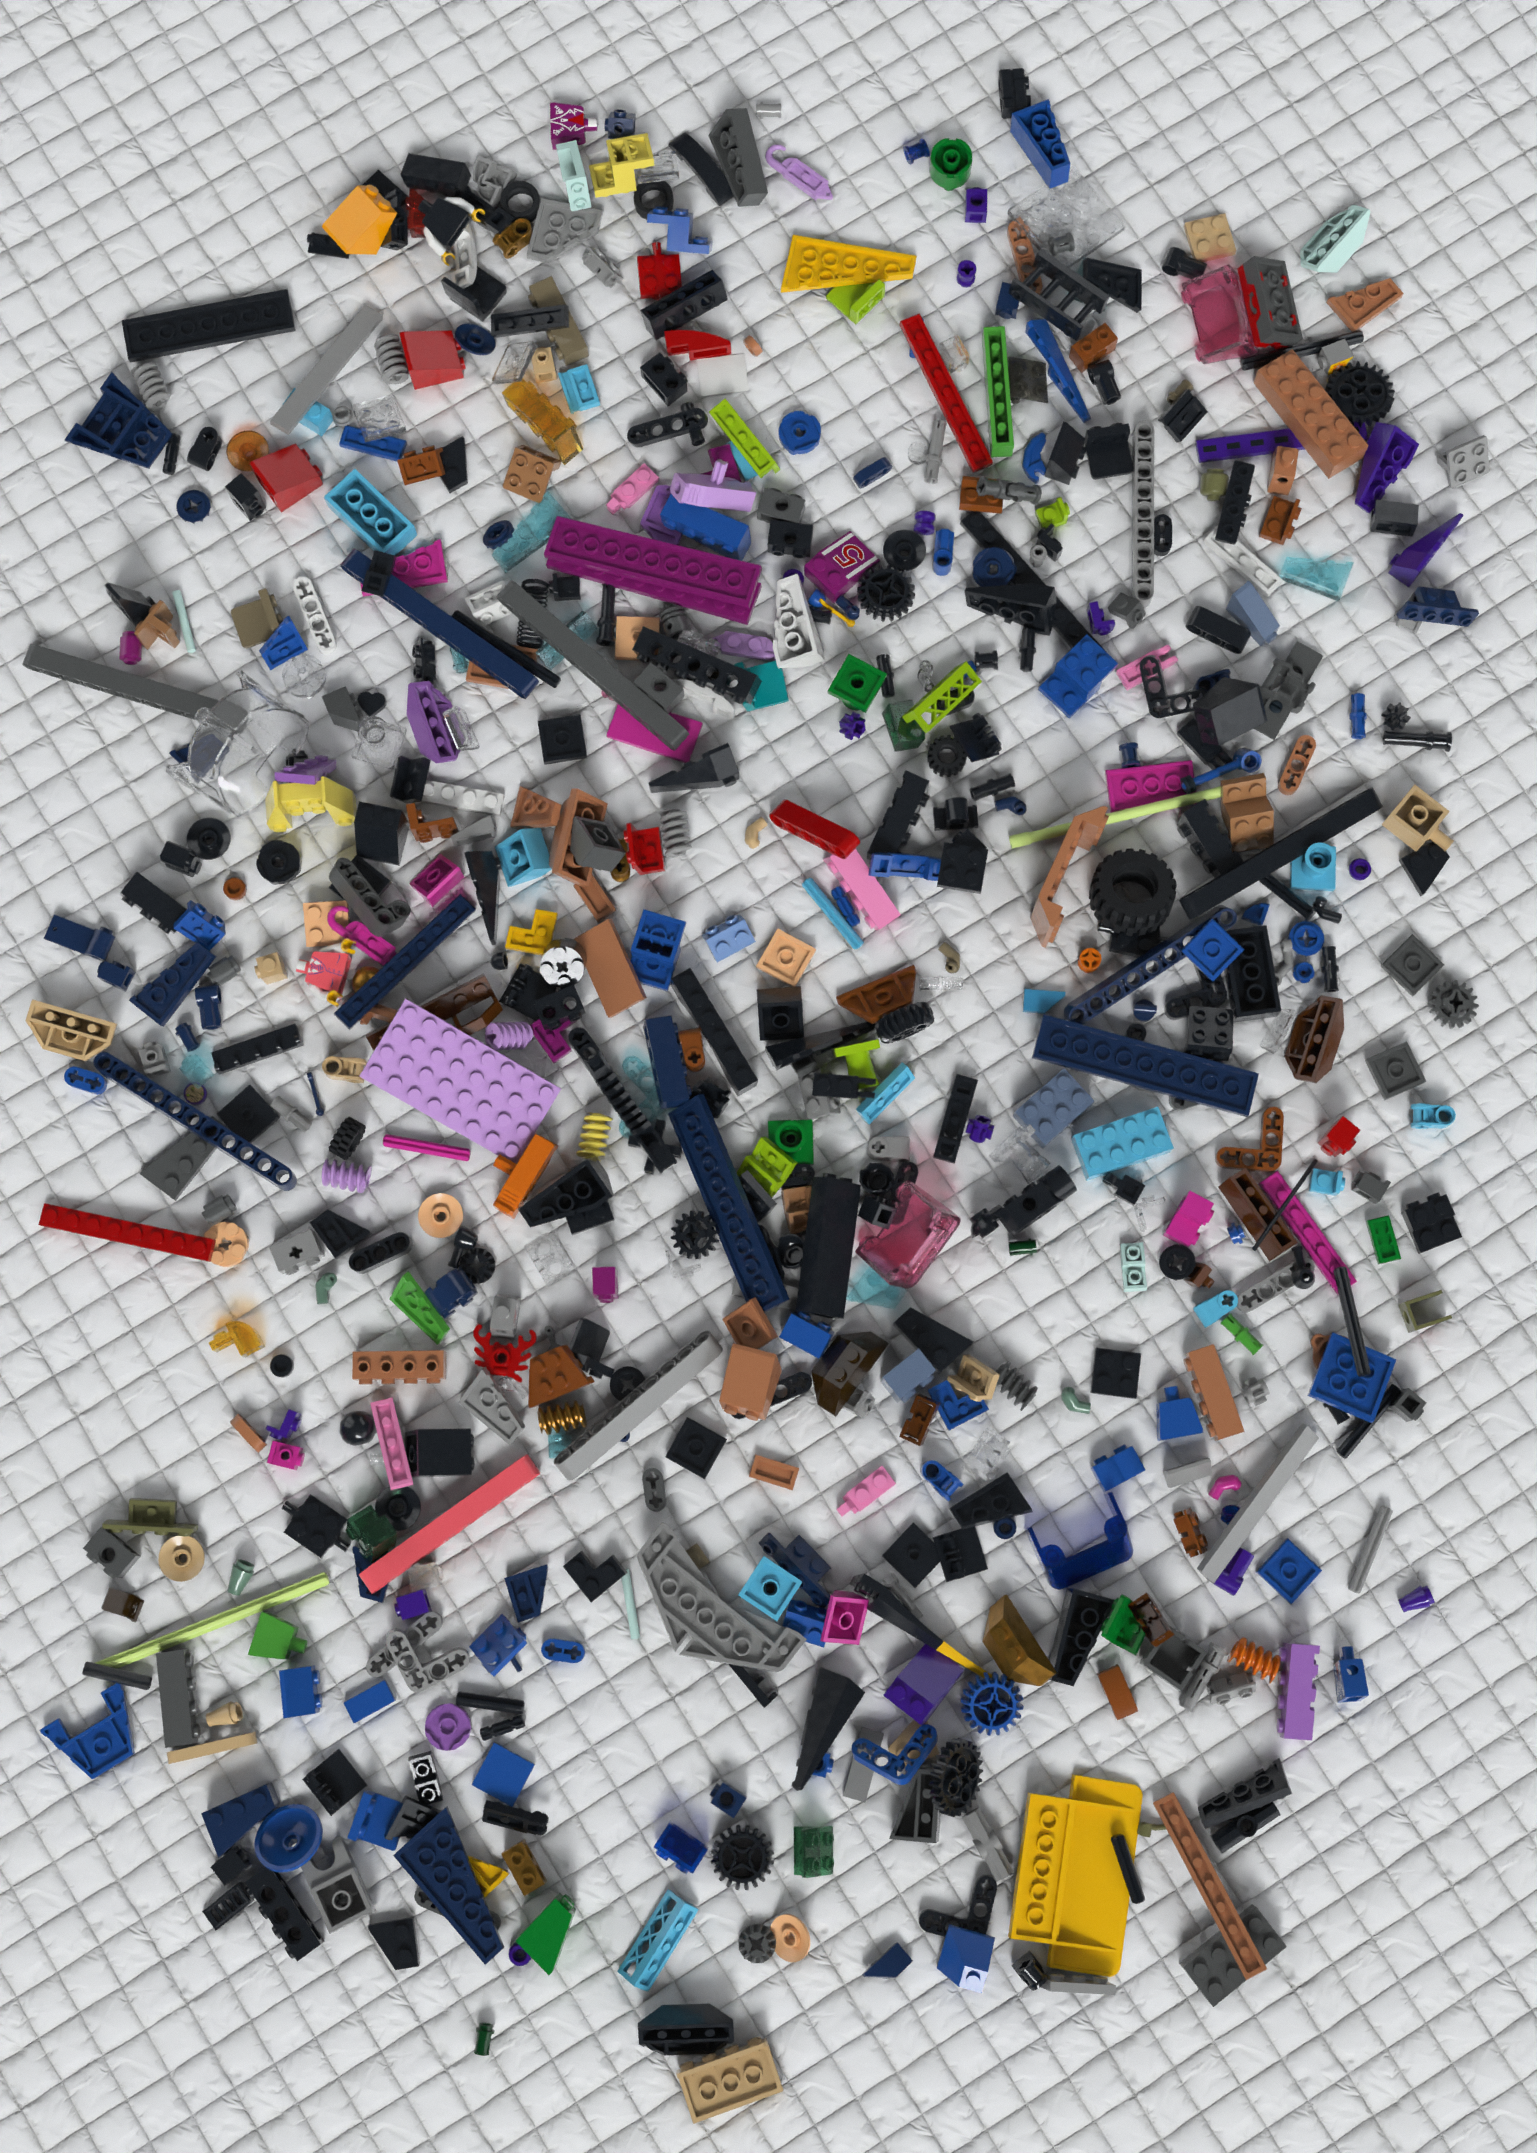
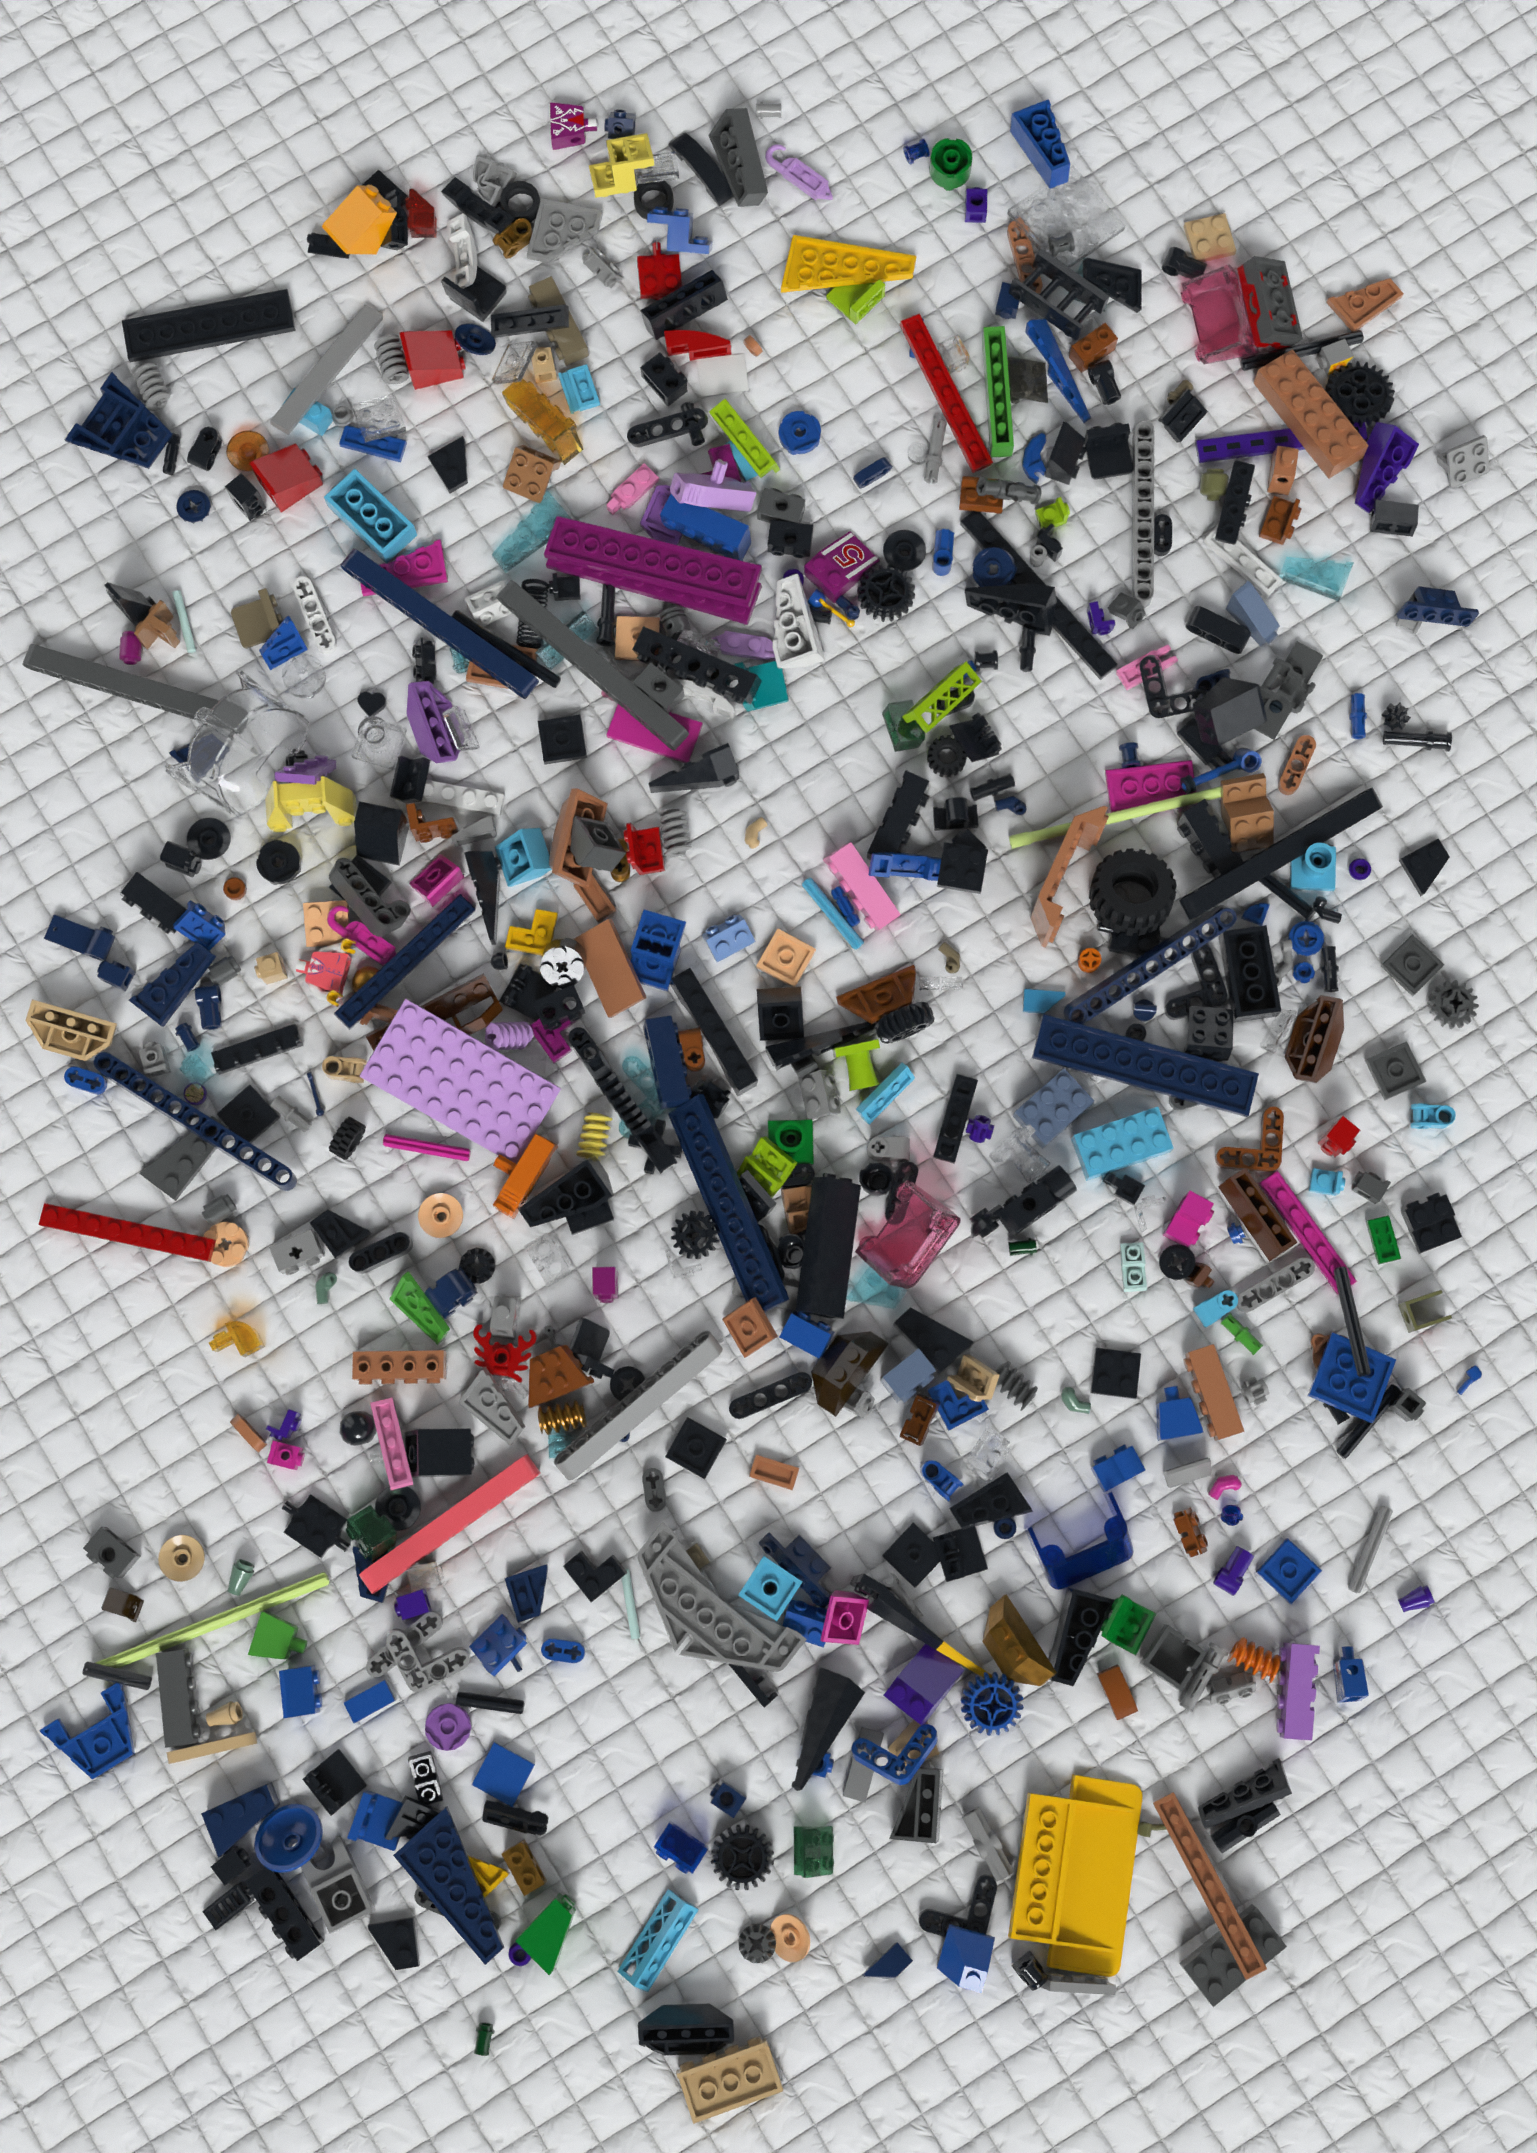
olive bracket [102,1498,198,1537] -> none
black tile [270,1354,294,1378] -> none
dark grey slope [322,686,365,733] -> none
lavender piece [322,1158,372,1194] -> none
black slope [361,550,397,597] -> none
dark orange bracket [397,445,445,485] -> none
black brick [400,153,471,197] -> none
black torso [418,197,485,266] -> none
black bar [448,1226,478,1269] -> none
black axle [480,1715,525,1741] -> none
dark blue gear [483,520,515,550] -> none
nougat wing [510,786,562,830] -> none
light aqua panel [556,140,591,211] -> none
nougat slope [719,1343,782,1421] -> none
red beam [769,799,860,859] -> none
black hinge [812,1073,876,1099] -> none
green plant [828,654,887,713] -> none
bright pink hinge [836,1466,896,1517] -> none
dark purple gear [839,712,866,740] -> none
black brick [857,1194,897,1230] -> none
black axle [876,654,895,698] -> none
dark purple wheel [913,511,936,535] -> none
clear arm [917,660,934,692] -> none
black gear [929,1738,983,1817] -> none
dark purple bush [956,260,977,288] -> none
black brick [998,68,1031,119] -> none
blue bracket [1038,634,1118,719] -> none
black axle [1111,1834,1145,1904] -> none
reddish brown piece [1128,1592,1175,1647] -> none
blue tile [1180,918,1244,982] -> none
light grey tile [1196,1423,1319,1584] -> none
black axle [1252,1159,1318,1251] -> none
black bar [1291,1246,1315,1289] -> none
light aqua wedge [1300,205,1370,273] -> none
tan brick [1382,784,1454,852] -> none
dark purple wedge [1388,513,1464,587] -> none
none -> blue hand [1457,1366,1482,1395]

